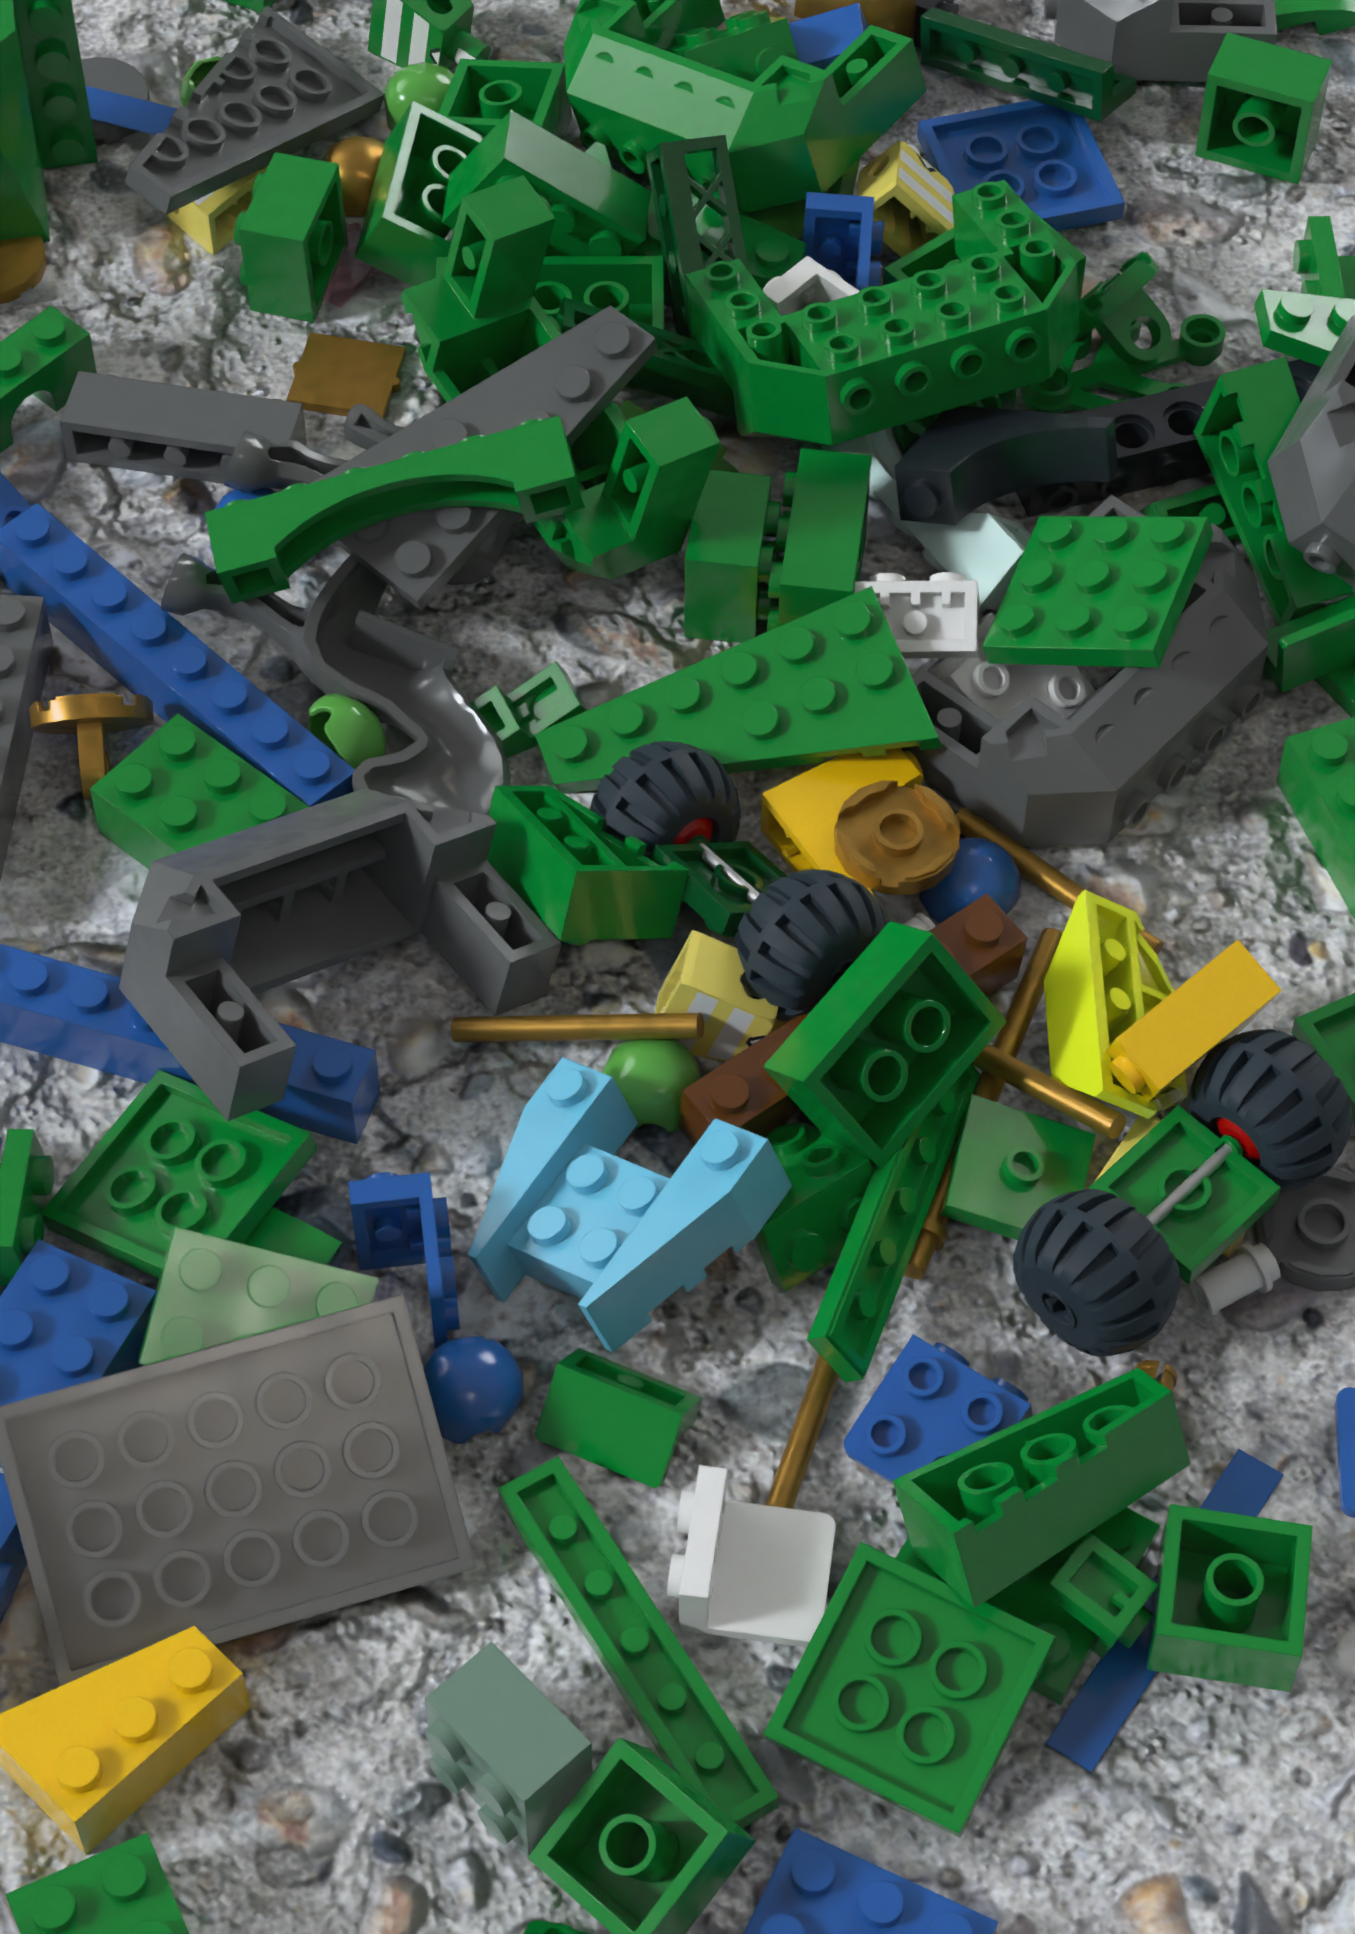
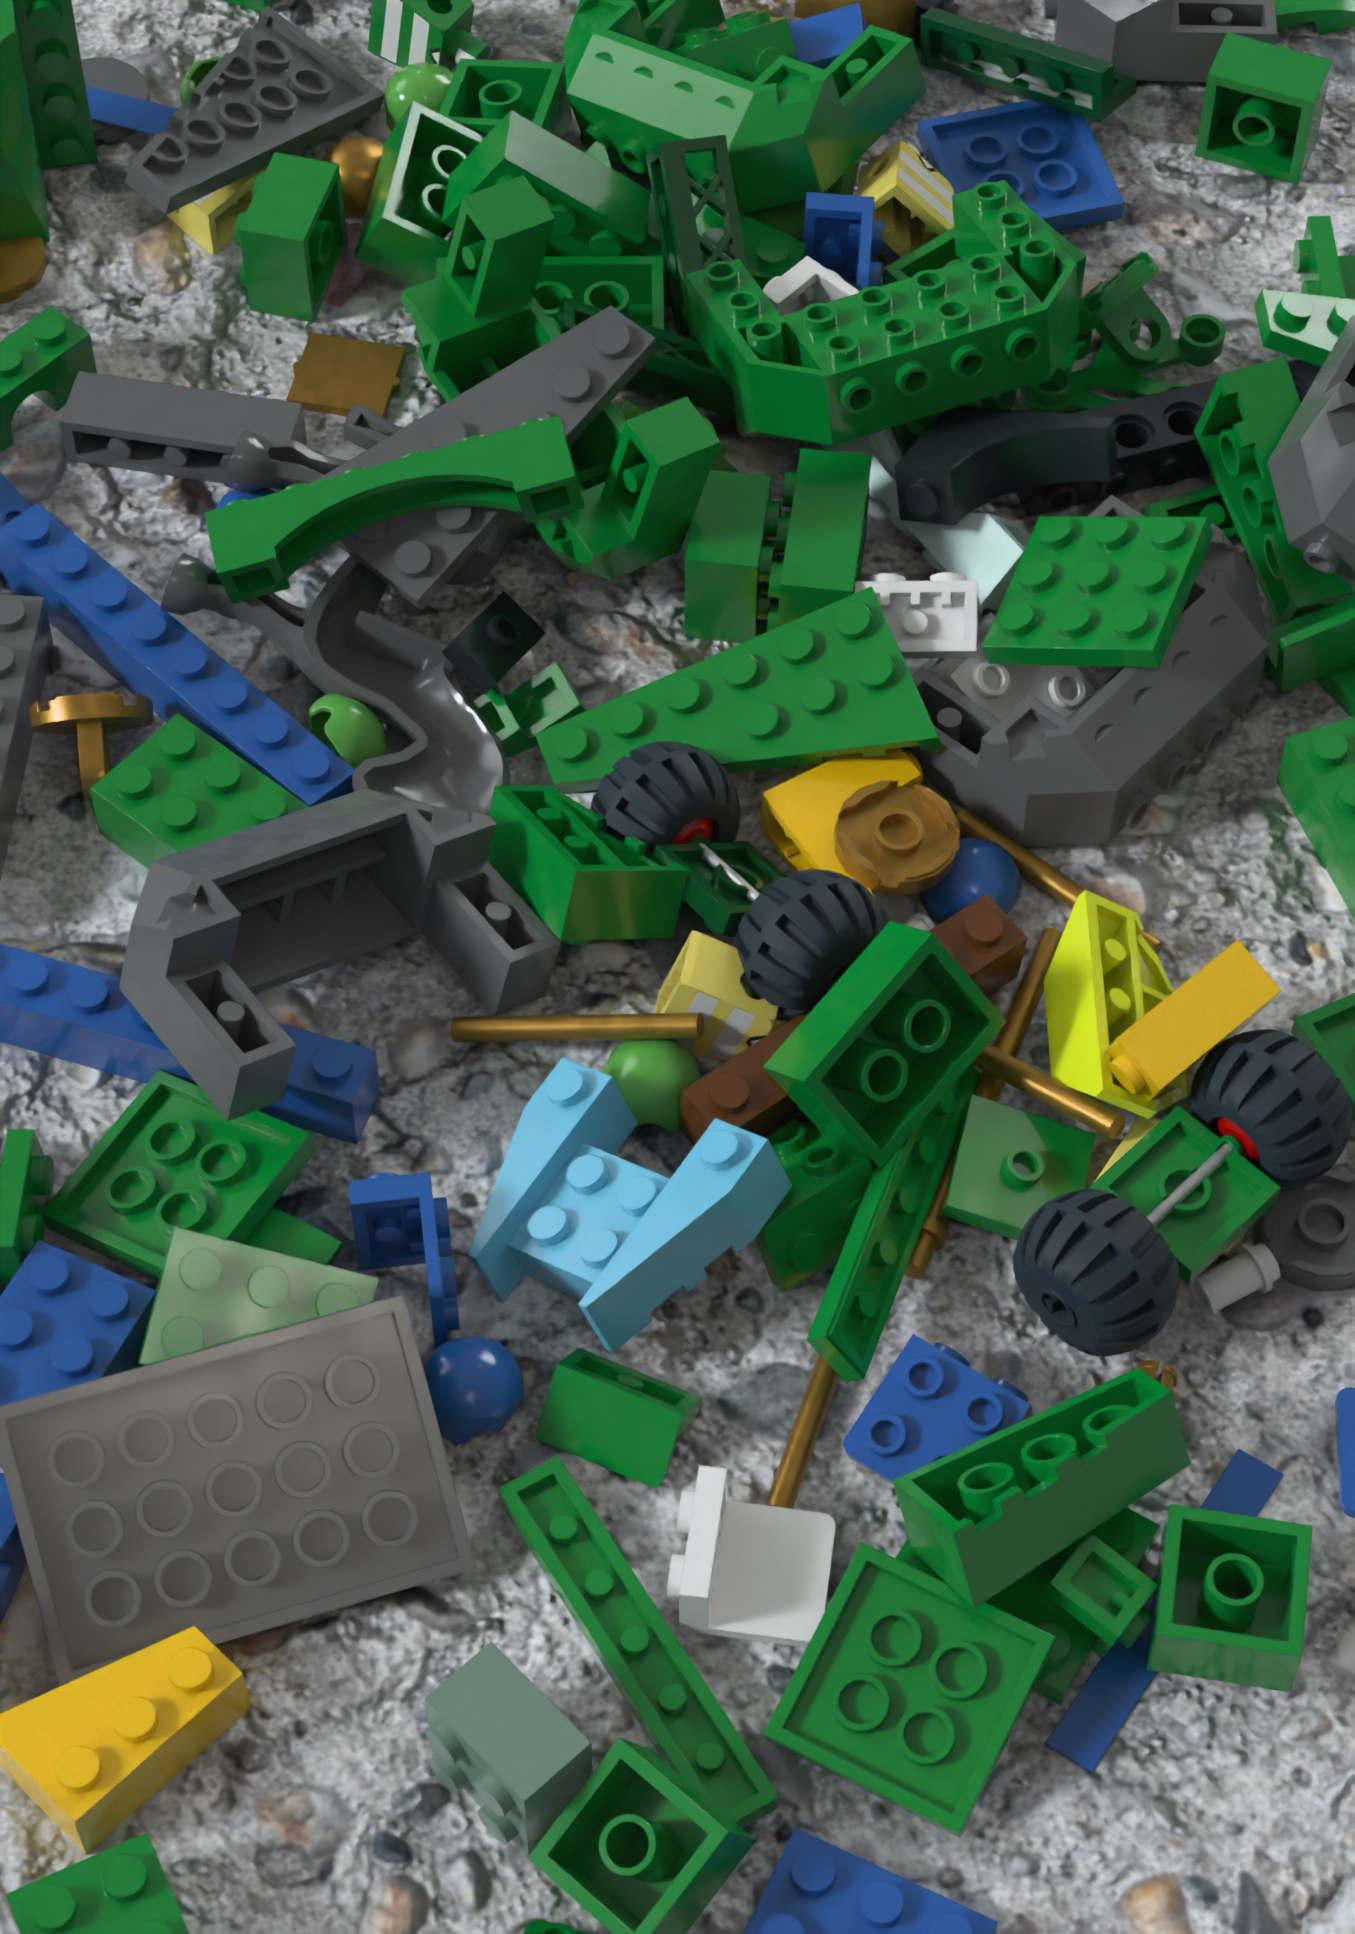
none -> black plate [442,591,546,695]

